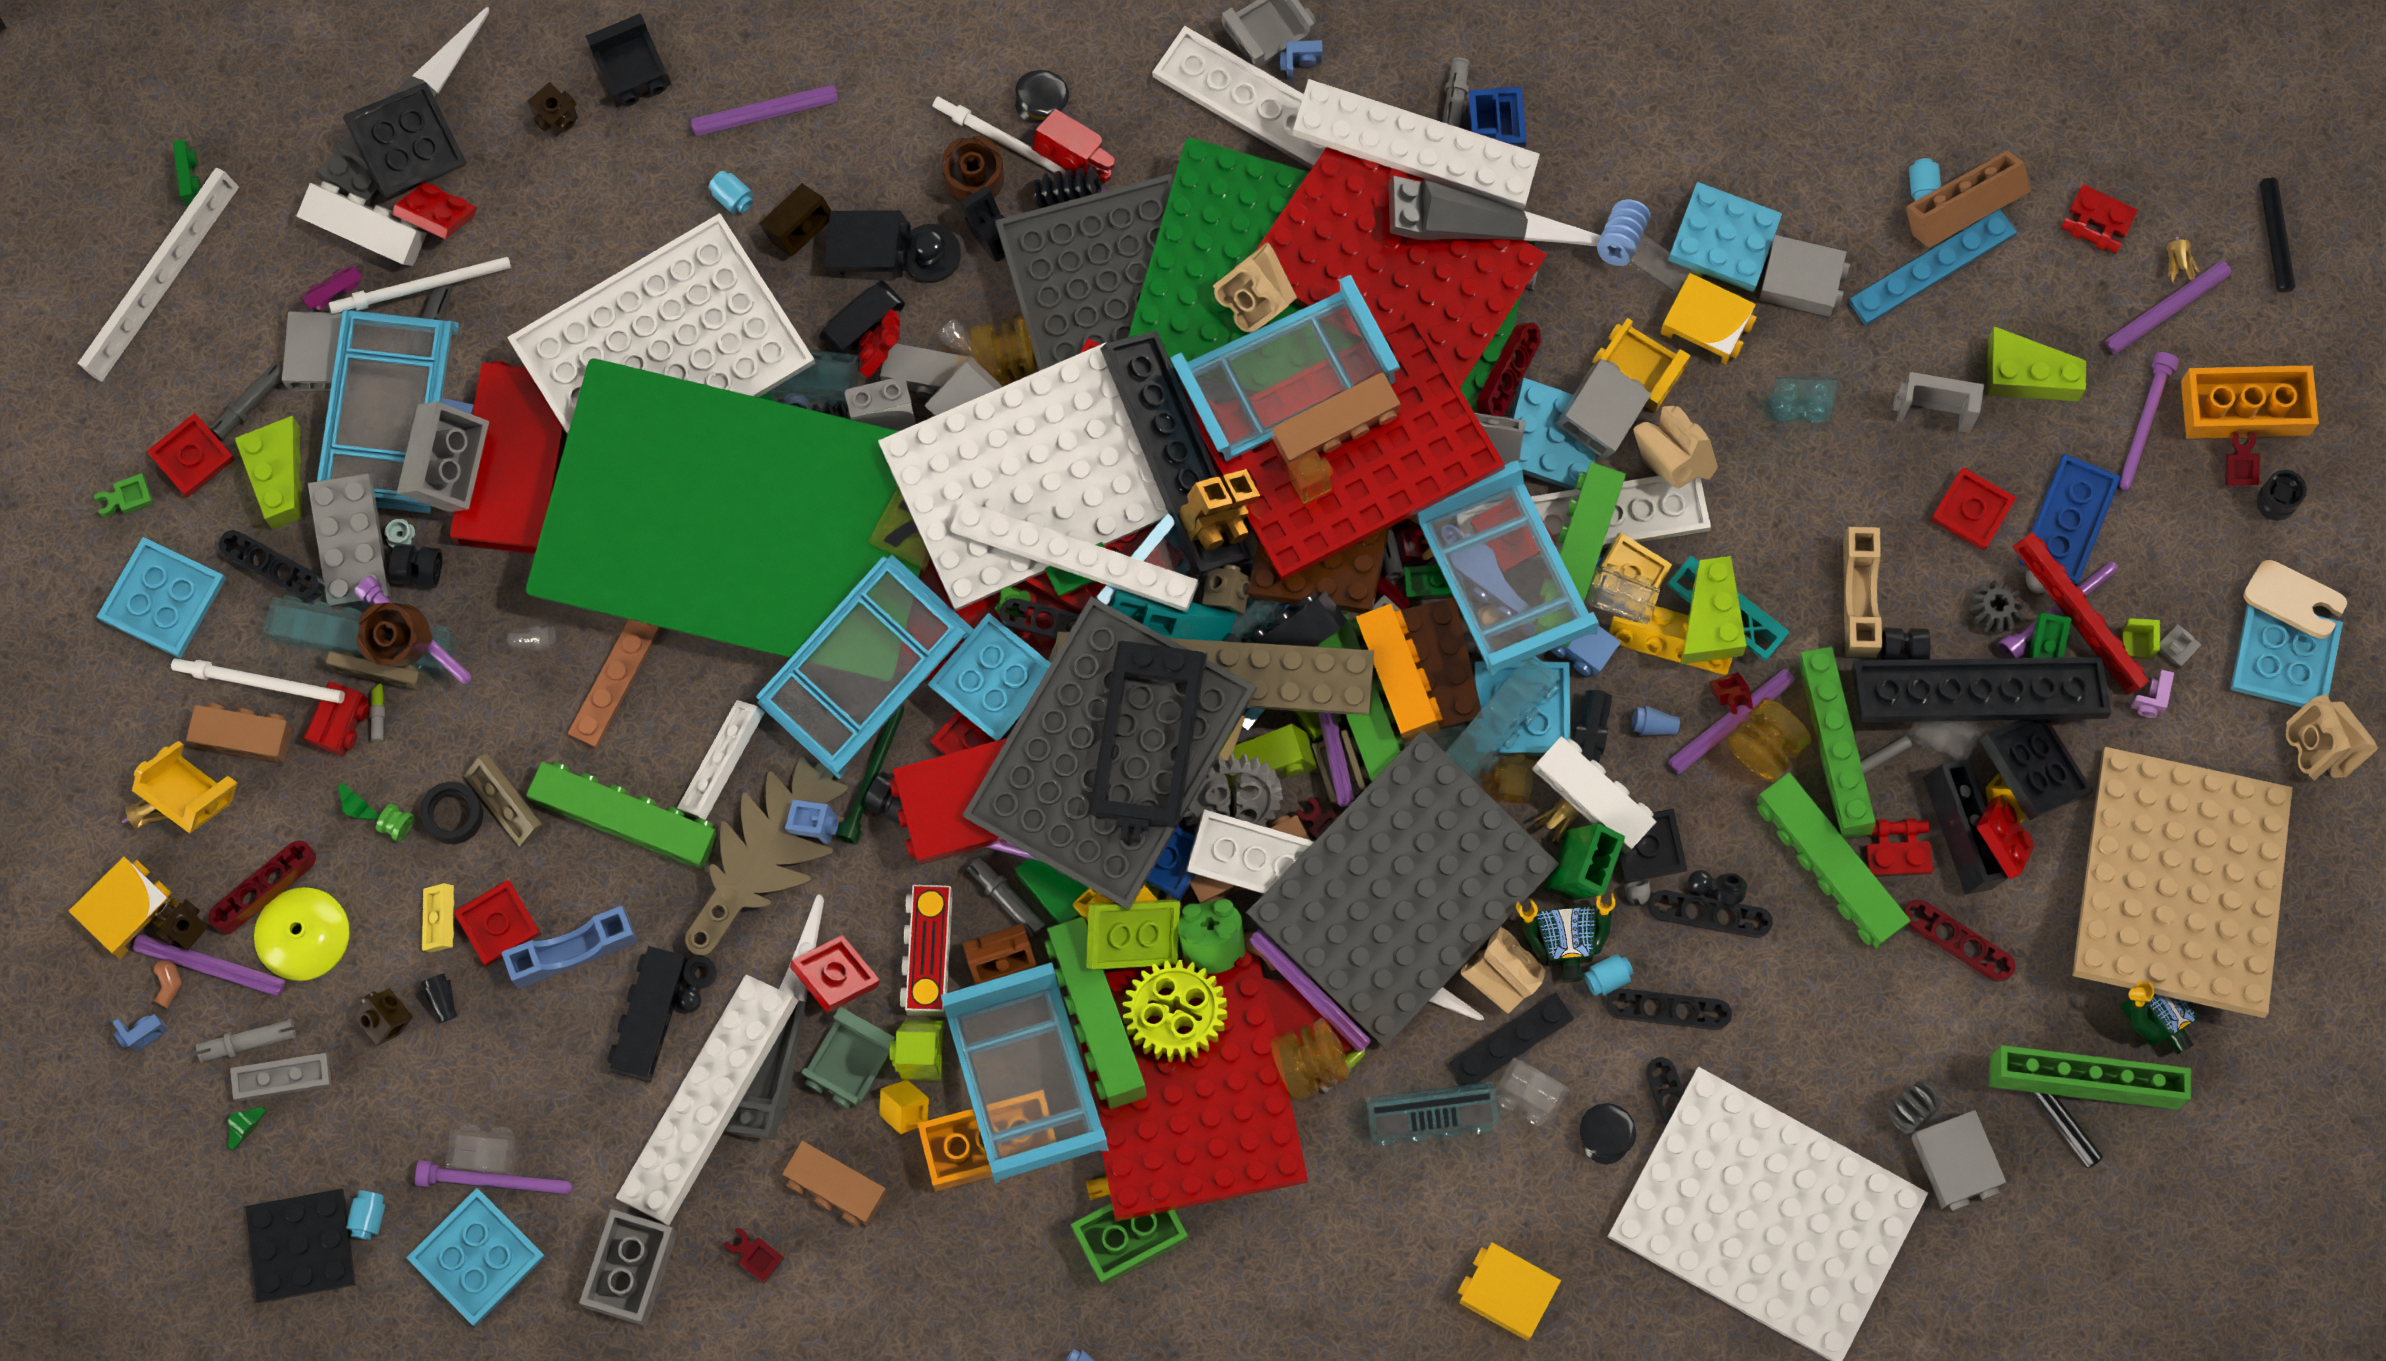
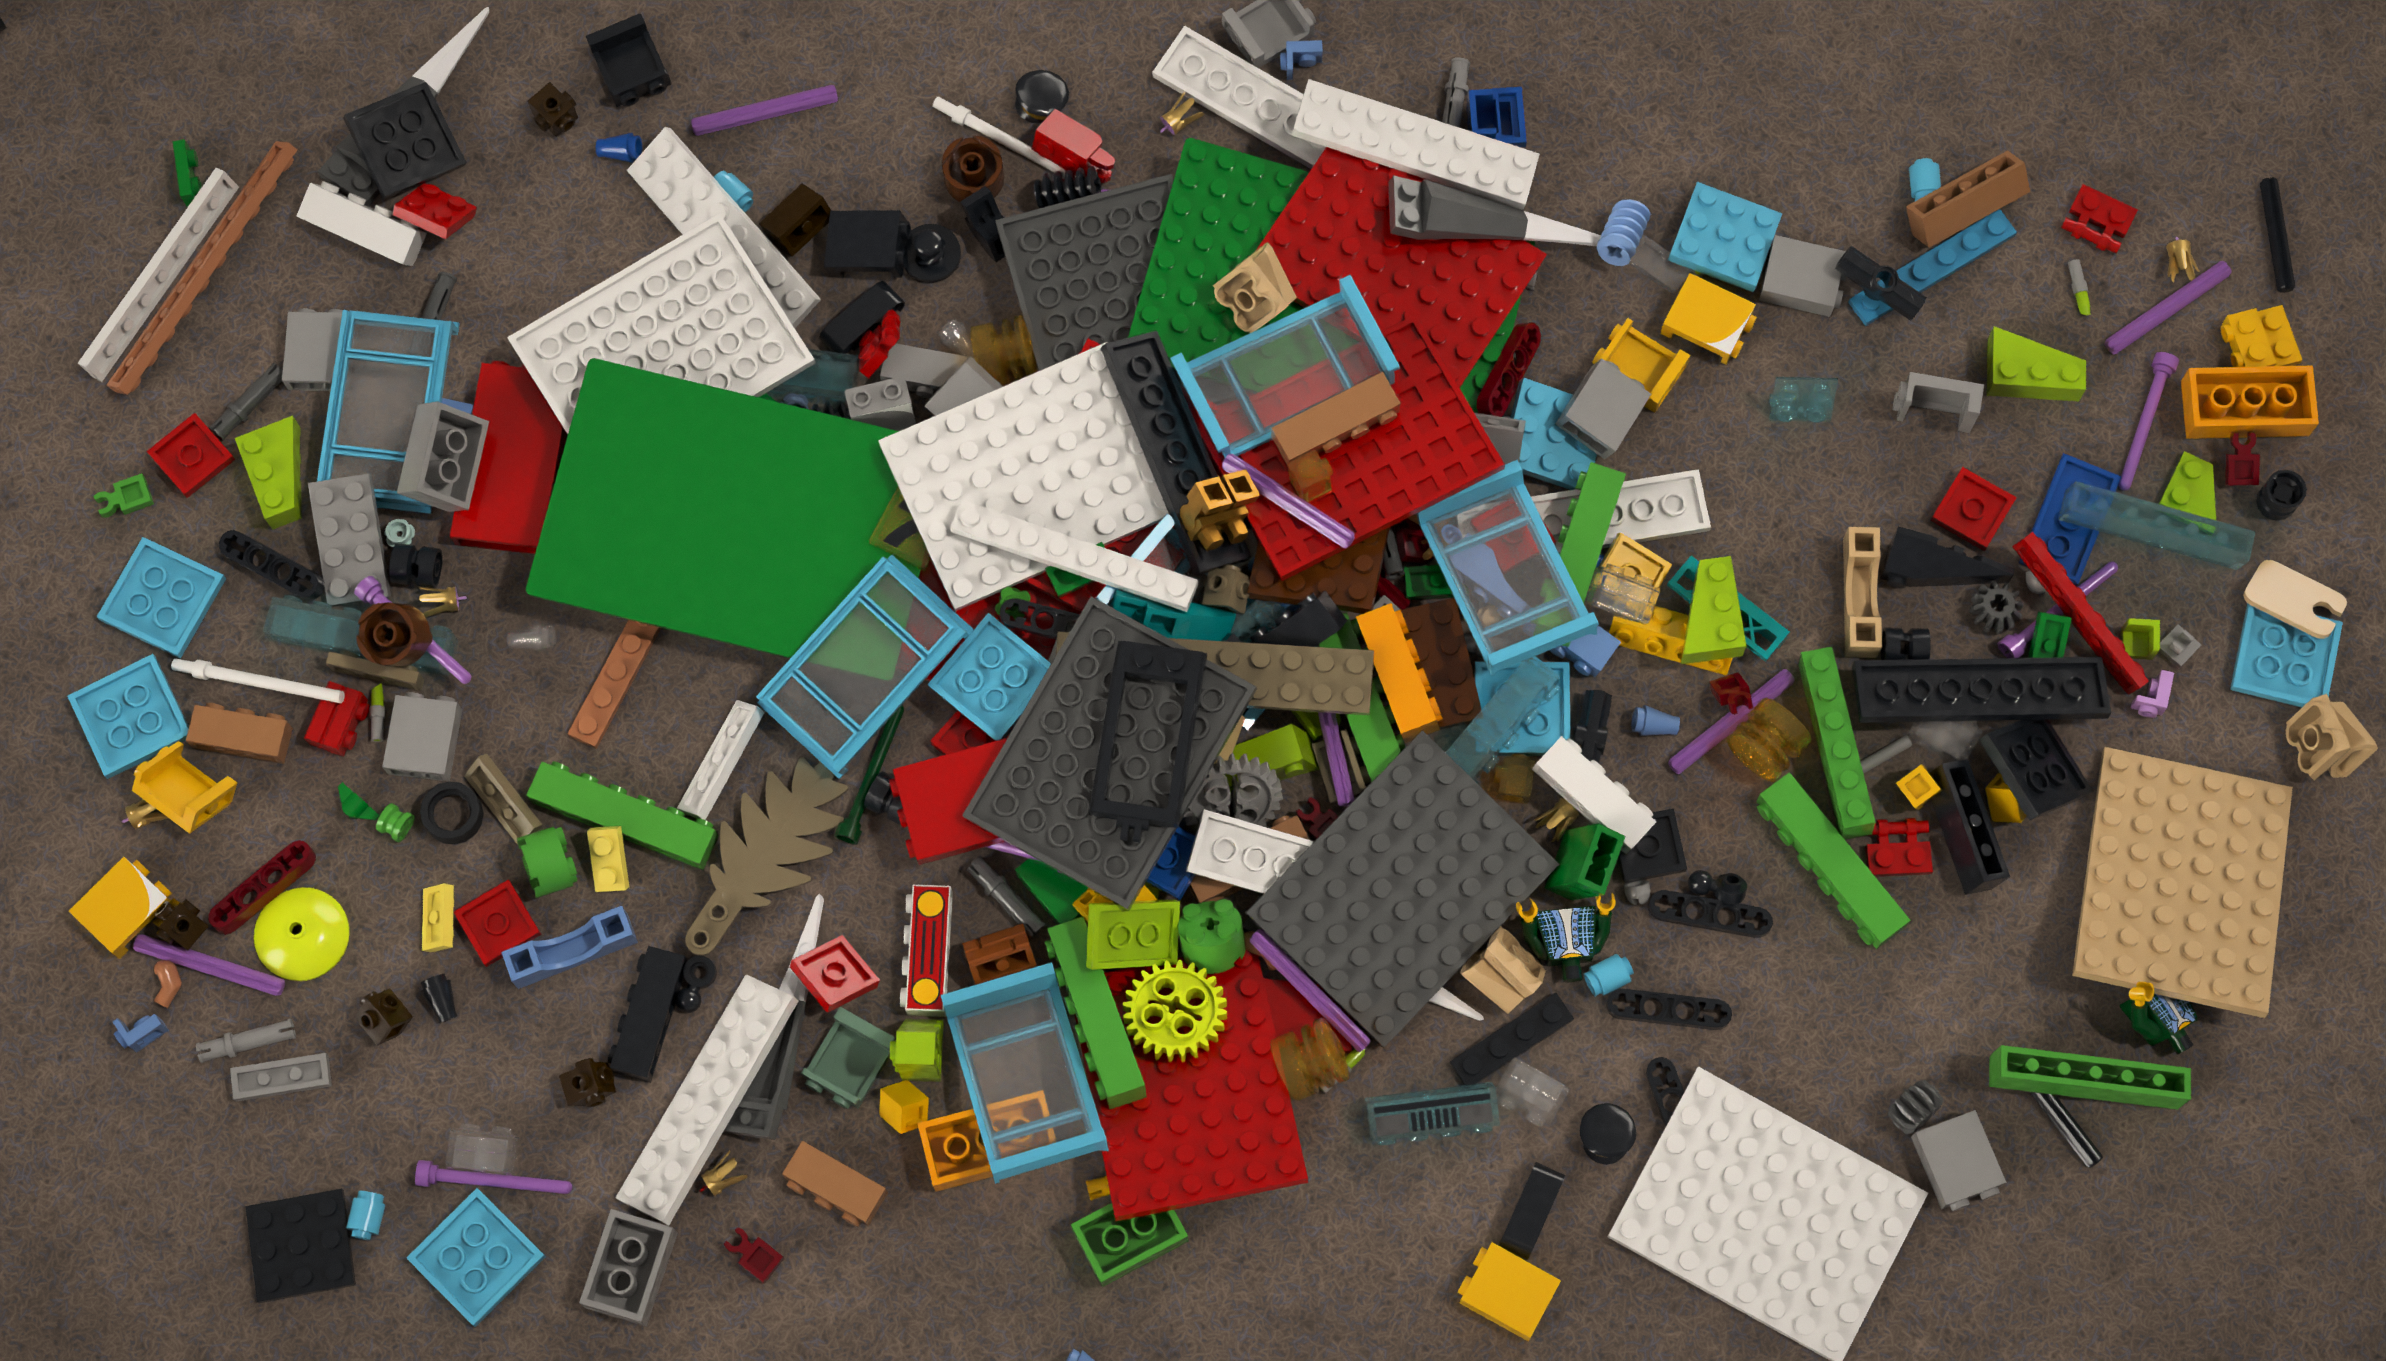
green piece [228,1107,267,1150] -> none
magenta plate [300,264,363,310] -> none
white bar [329,257,511,314] -> none
medium blue bracket [785,800,838,844] -> none
tan piece [1633,406,1718,489] -> none
dark red beam [1904,900,2016,982] -> none
red plate [1976,795,2034,879] -> none
none -> medium azure plate [67,654,189,779]
none -> nougat plate [106,141,297,395]
none -> light grey brick [382,692,462,781]
none -> pearl gold piece [419,586,467,617]
none -> bright green brick [517,826,577,898]
none -> dark brown brick [559,1058,616,1107]
none -> light yellow plate [587,826,629,892]
none -> blue cone [596,133,643,163]
none -> white plate [627,127,821,328]
none -> pearl gold piece [699,1150,747,1196]
none -> pearl gold piece [1160,92,1204,135]
none -> medium lavender axle [1222,454,1355,548]
none -> black beam [1499,1162,1565,1260]
none -> black piece [1835,246,1927,321]
none -> black wedge [1880,526,2015,589]
none -> yellow panel [1896,764,1941,810]
none -> clear light blue brick [2058,481,2256,570]
none -> light grey piece [2068,259,2091,315]
none -> lime wing [2158,451,2216,532]
none -> yellow plate [2221,305,2302,367]

